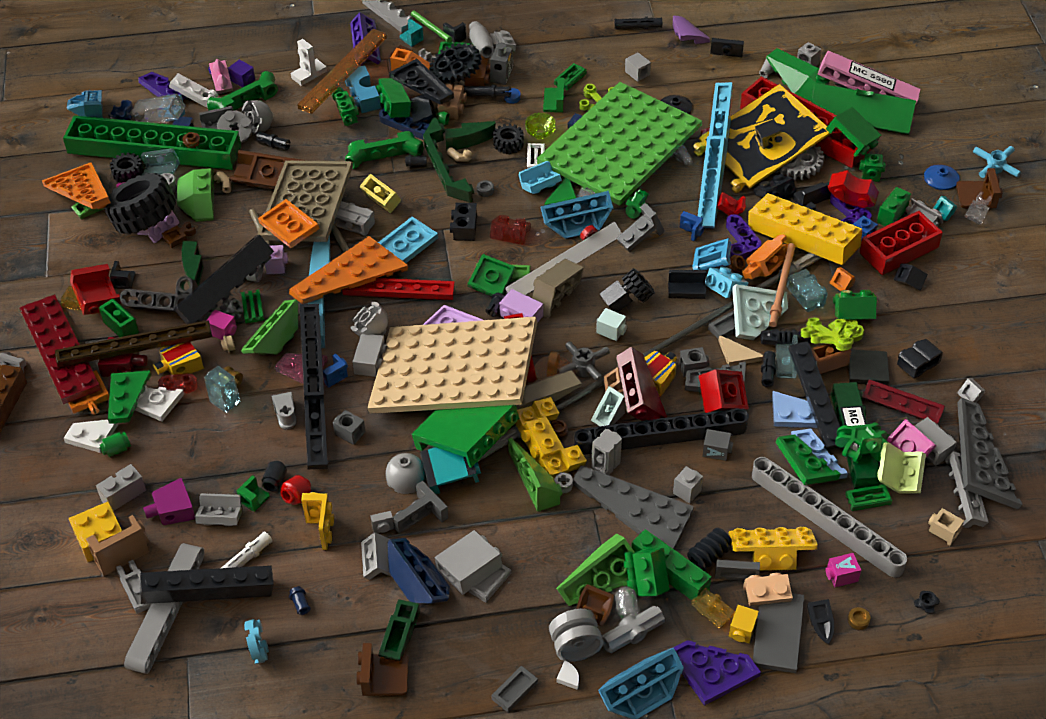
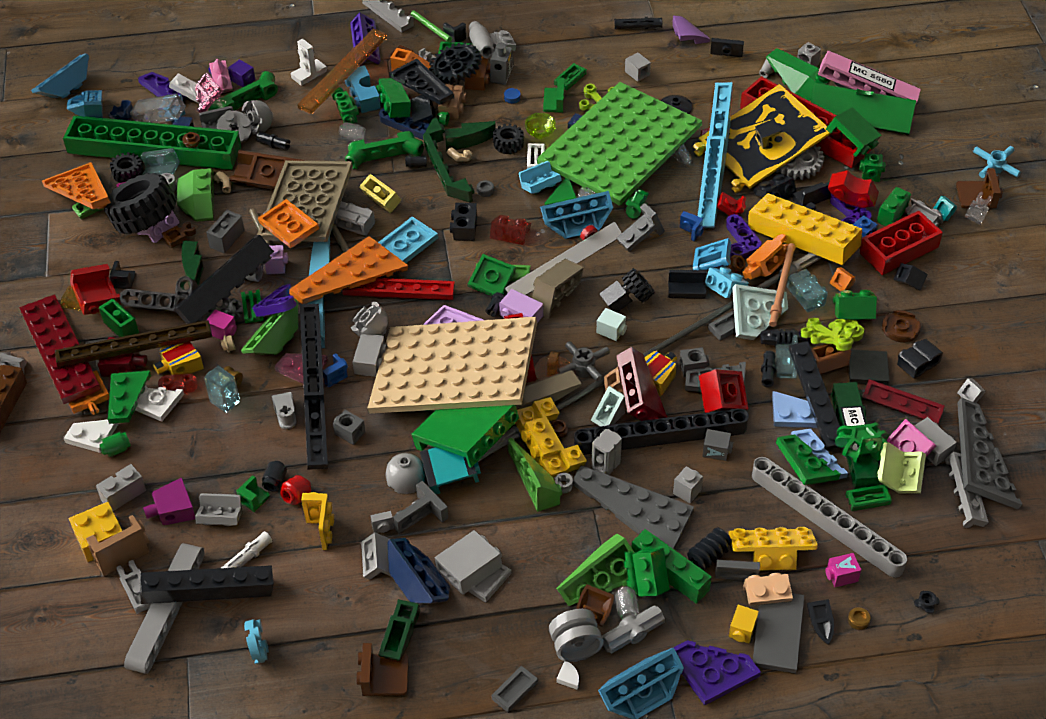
dark blue pin [289,586,311,615] -> none
teal panel [400,19,424,47] -> none
black pin [462,85,512,98] -> none
clear yellow hips [691,588,735,629] -> none
tan tile [718,336,763,366] -> none
blue dish [924,165,959,190] -> none
tan brick [928,508,964,546] -> none
none -> dark azure wedge [31,54,89,98]
none -> clear pink wing [195,73,223,113]
none -> dark grey panel [206,210,245,253]
none -> dark purple beam [252,284,297,317]
none -> clear brick [339,122,365,141]
none -> reddish brown tile [882,310,921,343]

